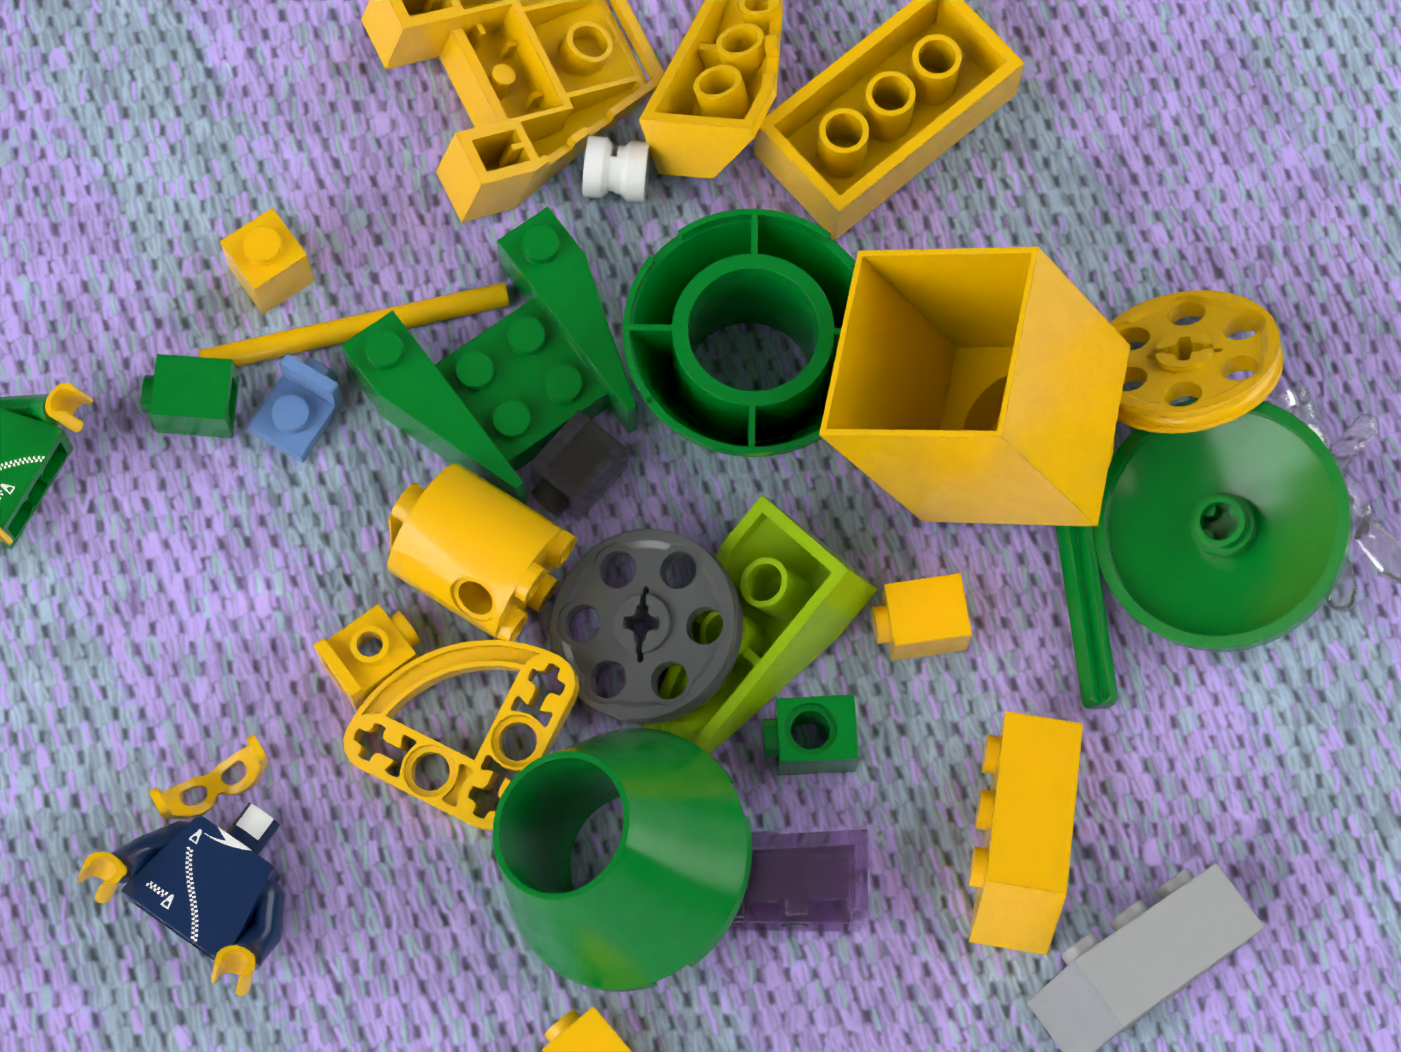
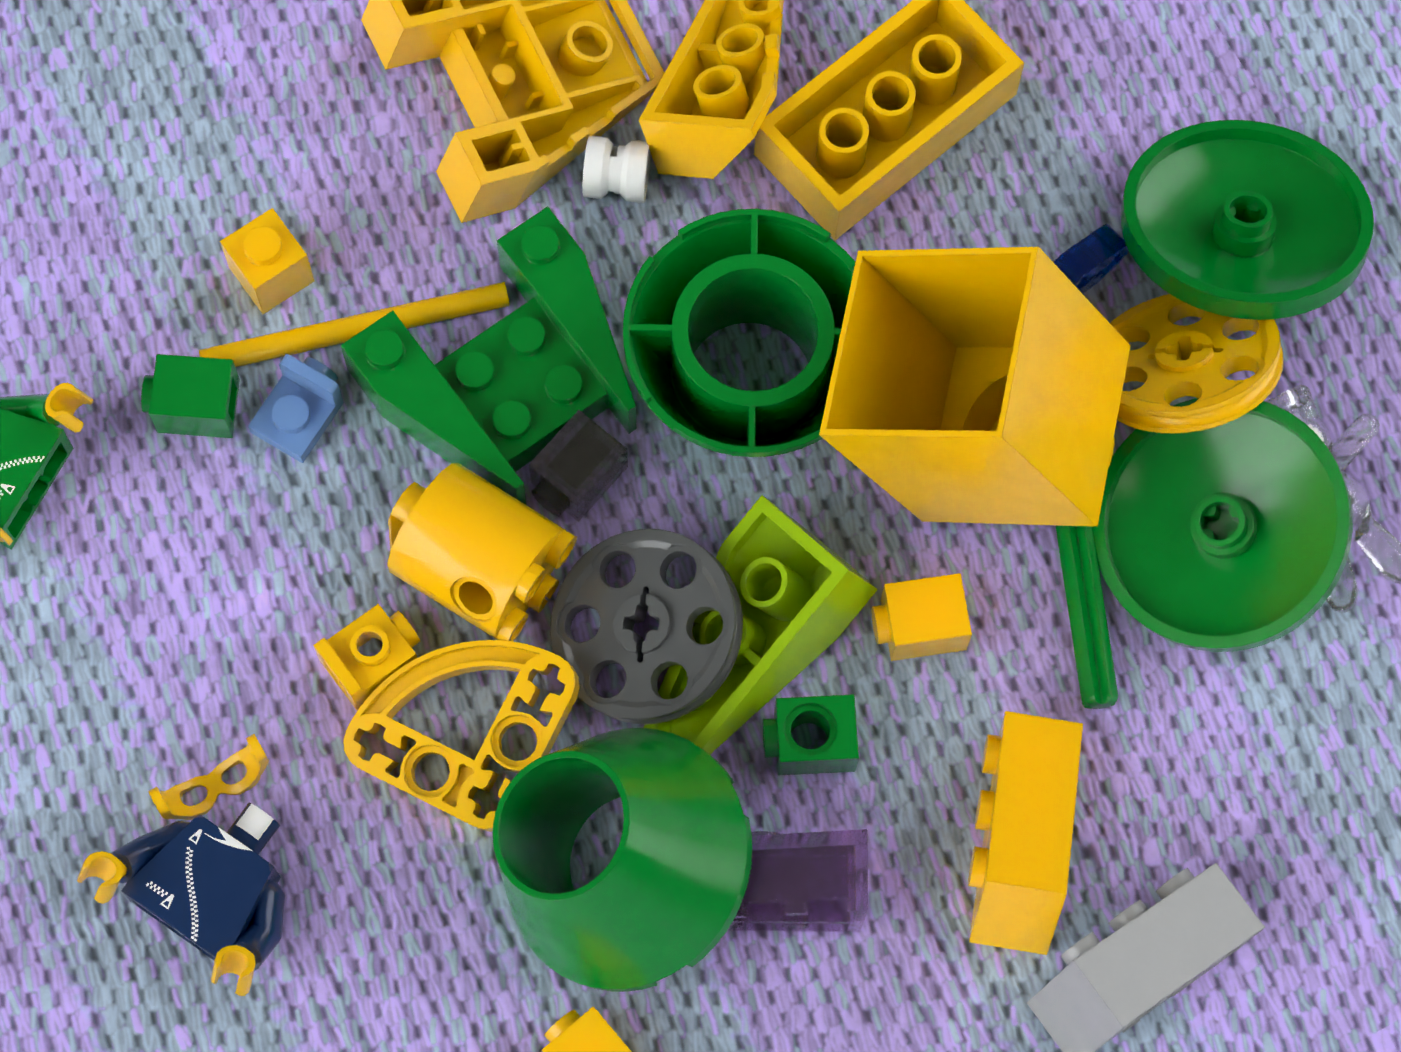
none -> clear blue beam [1054,224,1129,294]
none -> green dish [1120,120,1374,320]

